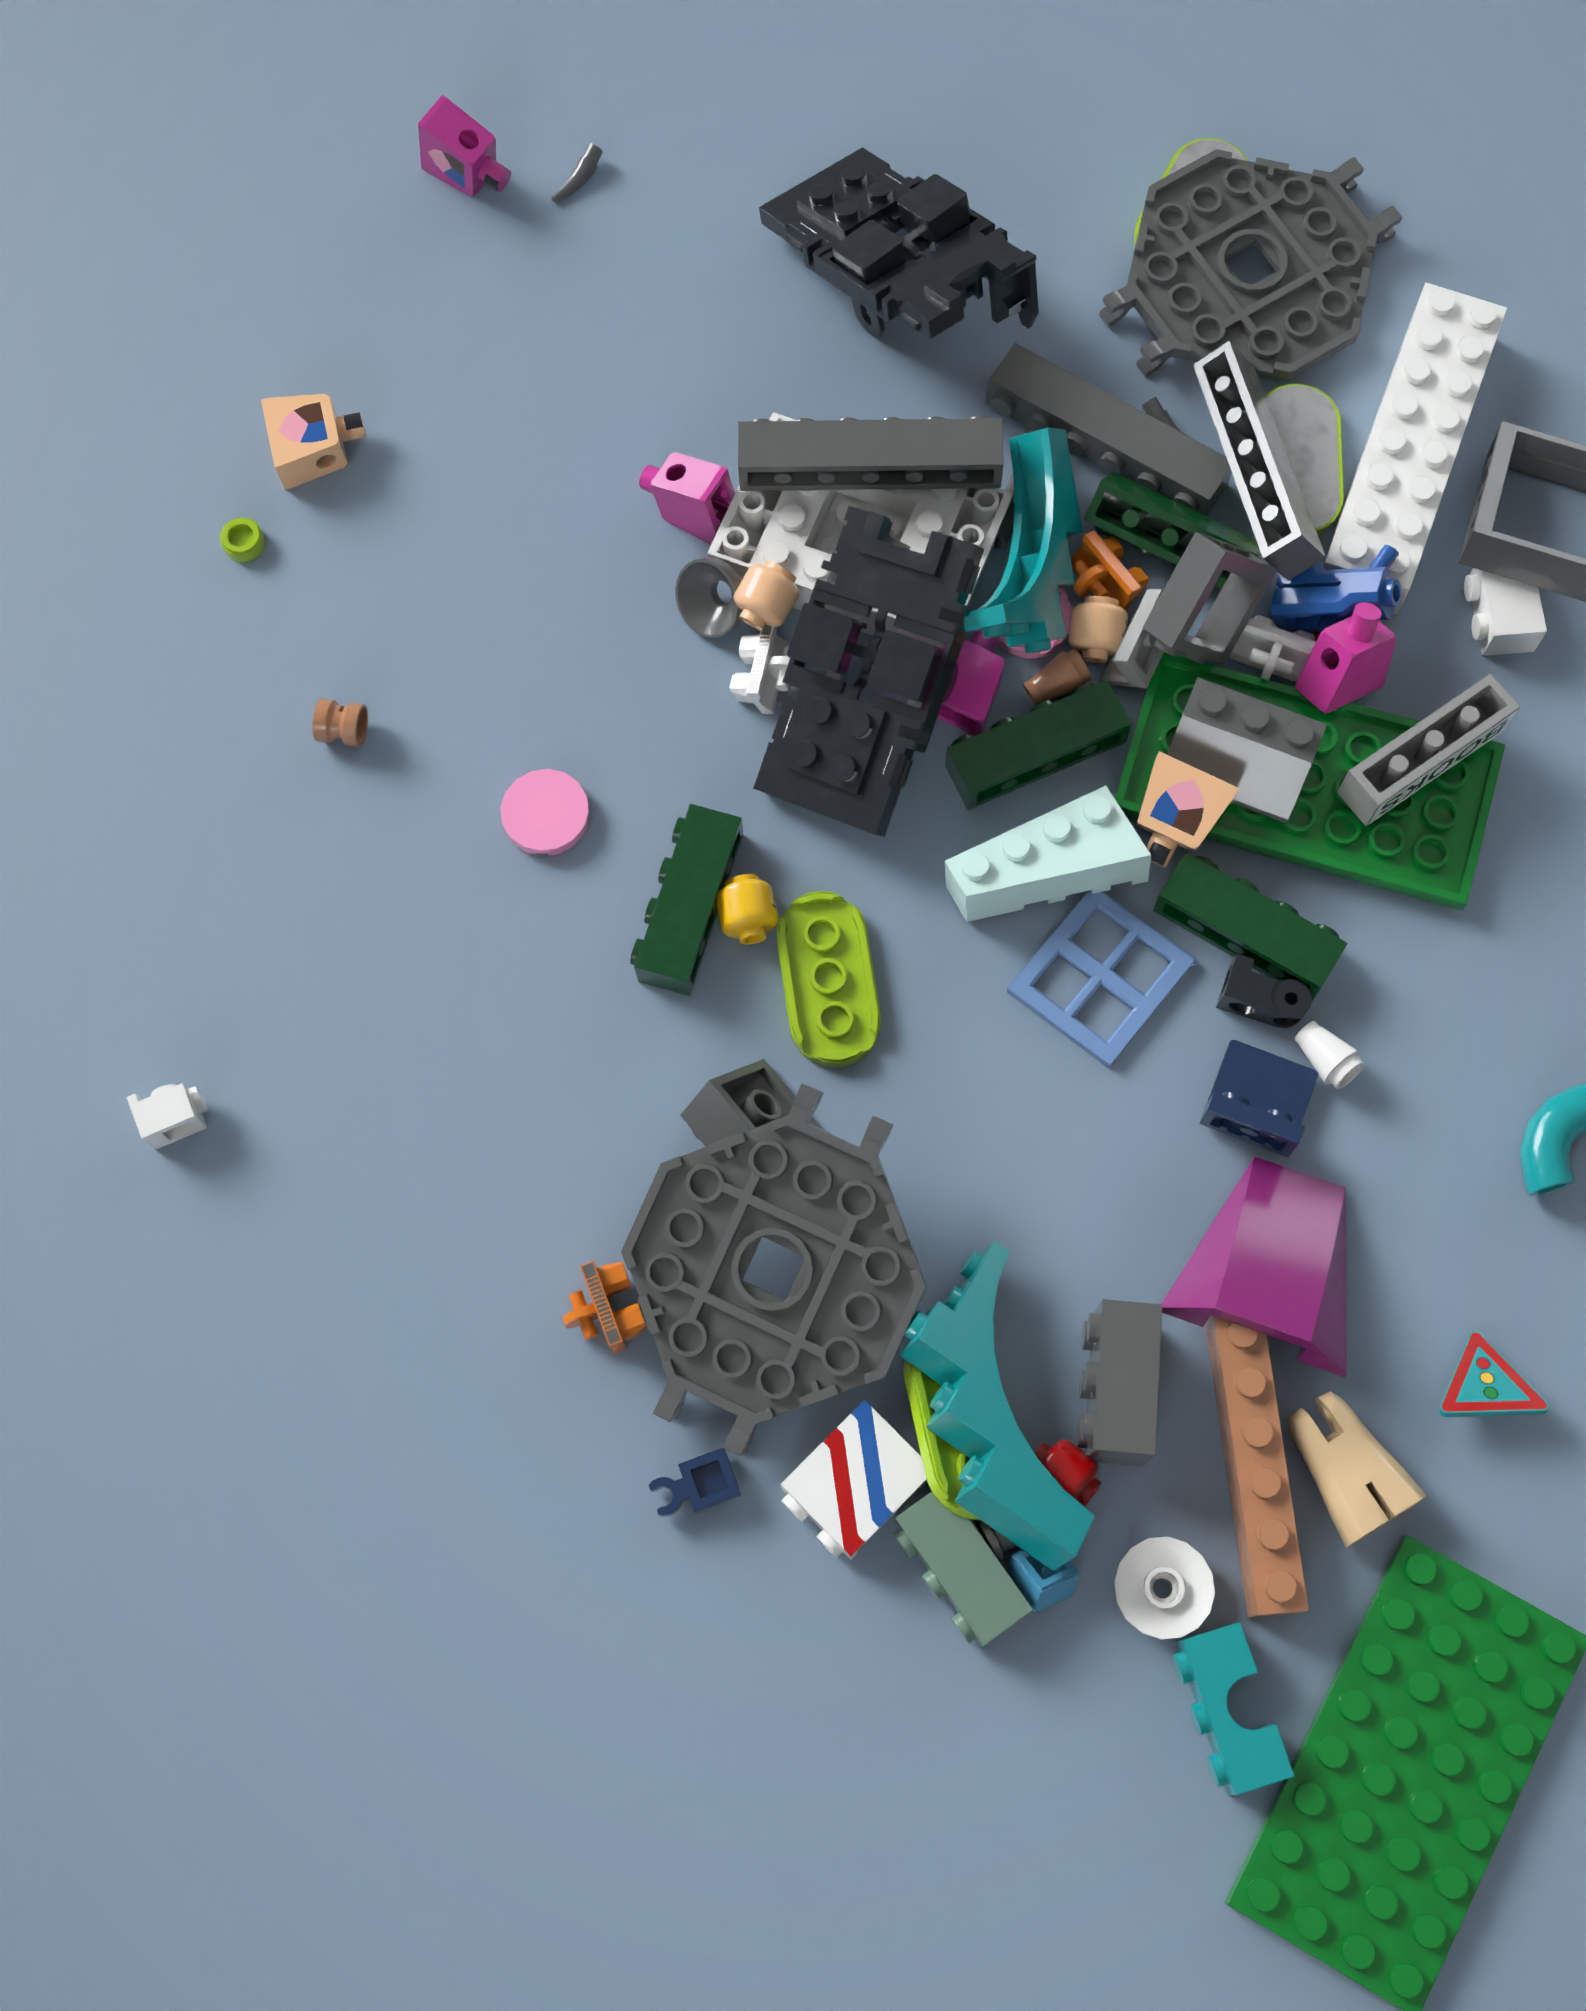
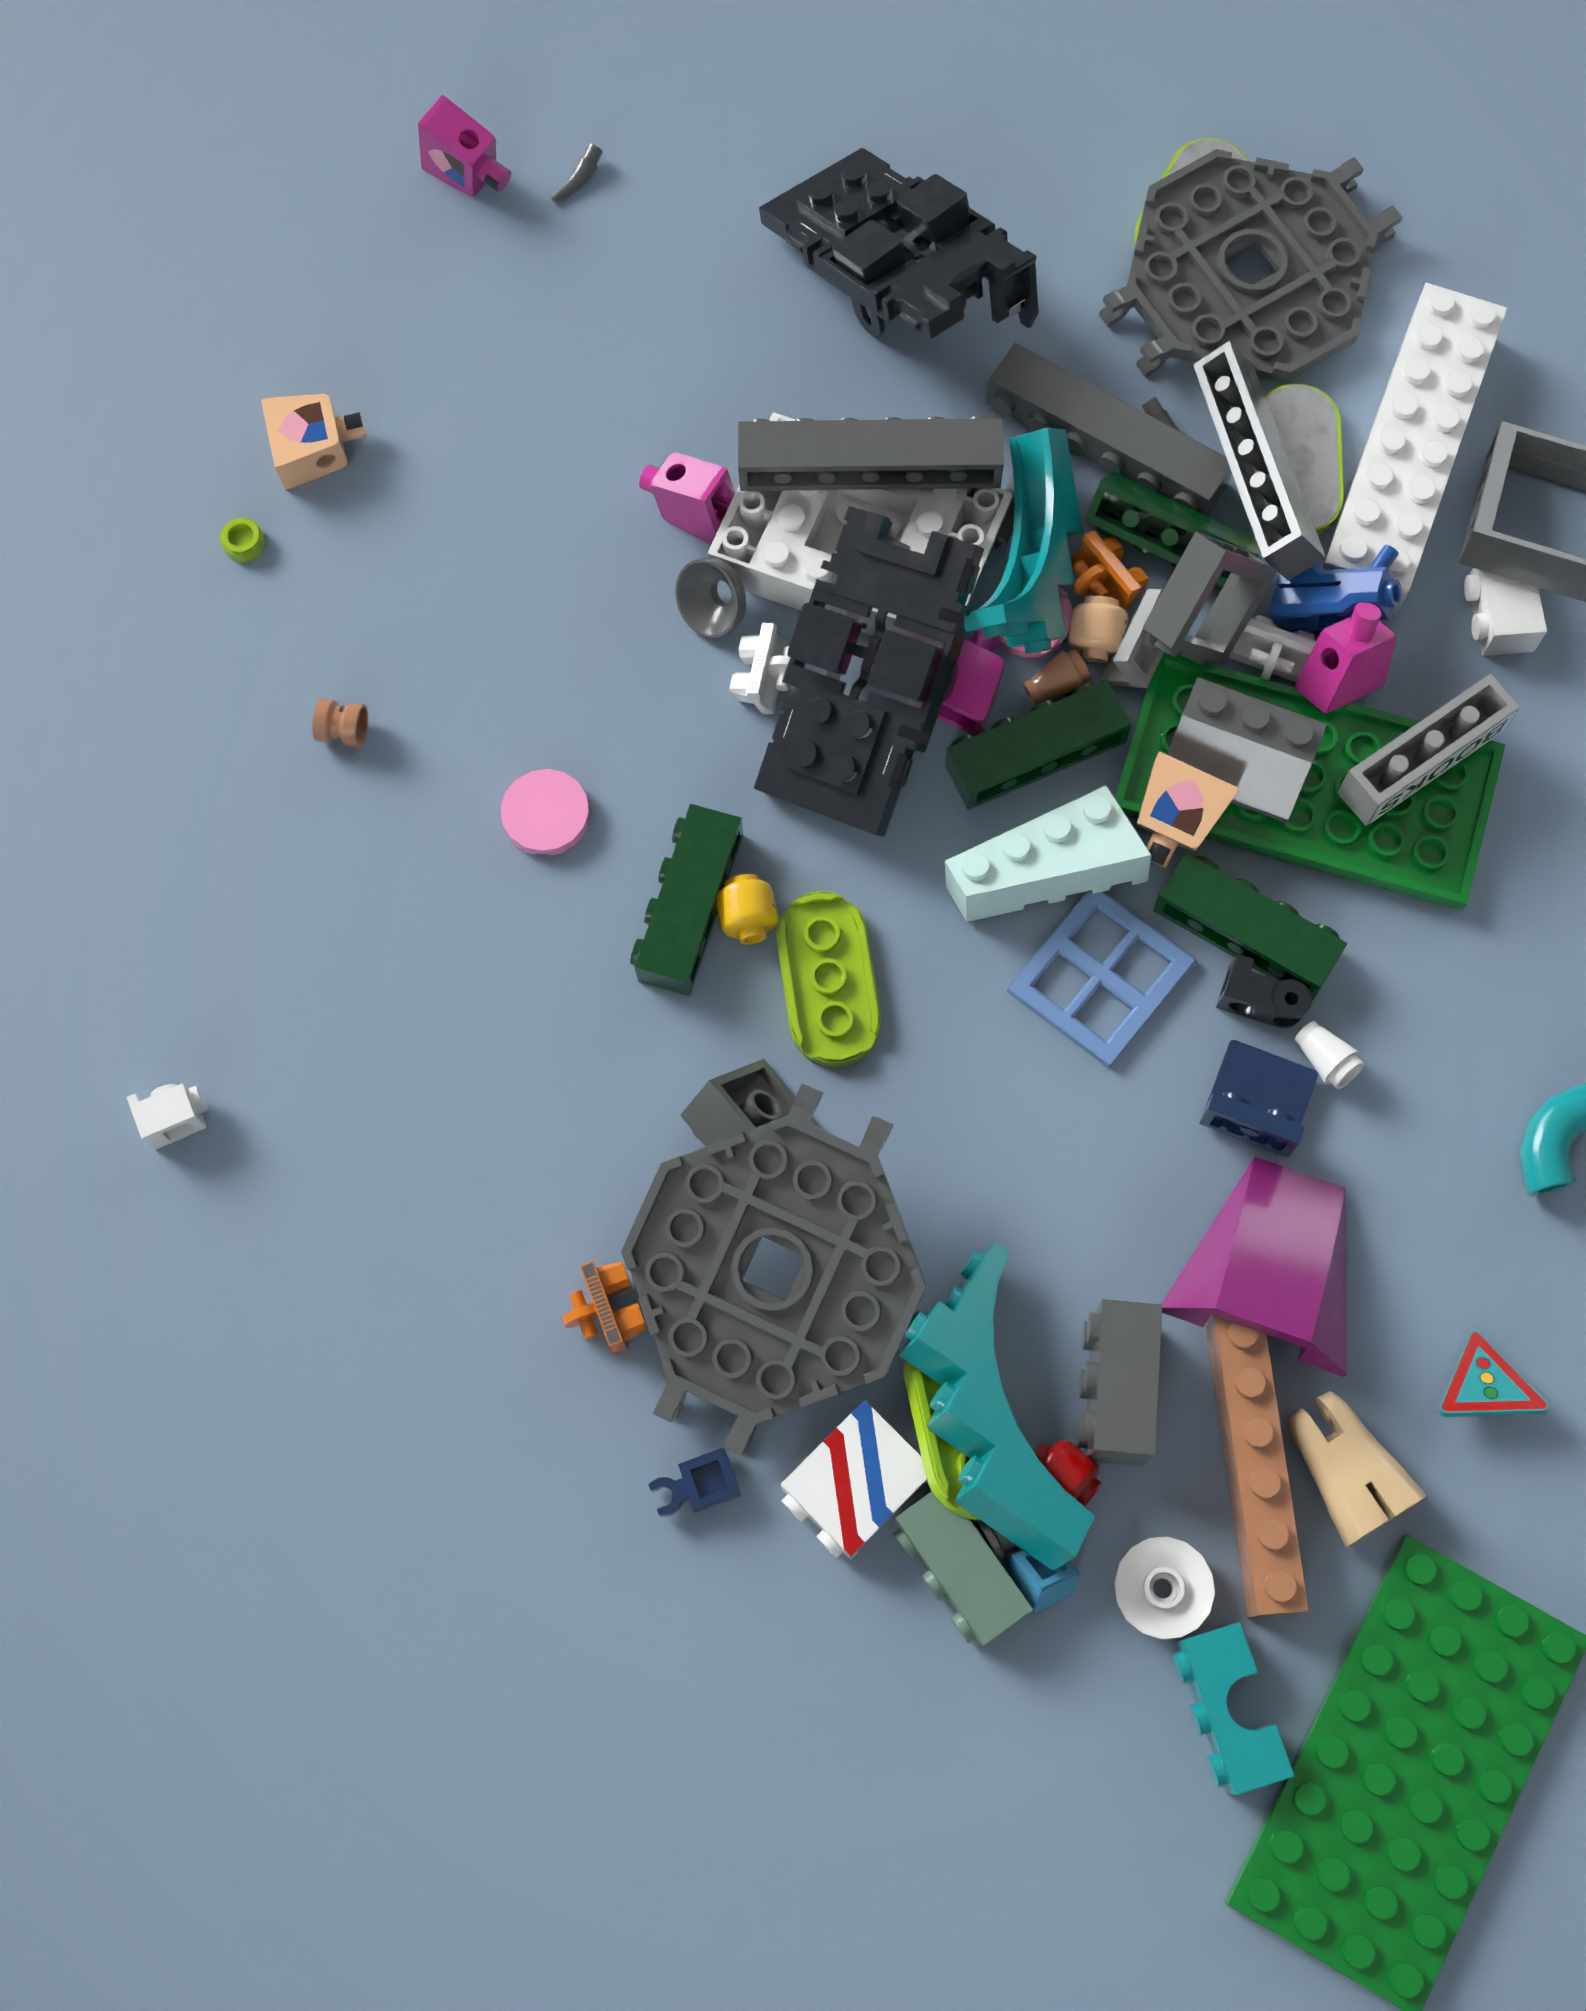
light nougat head [734,560,799,630] -> none

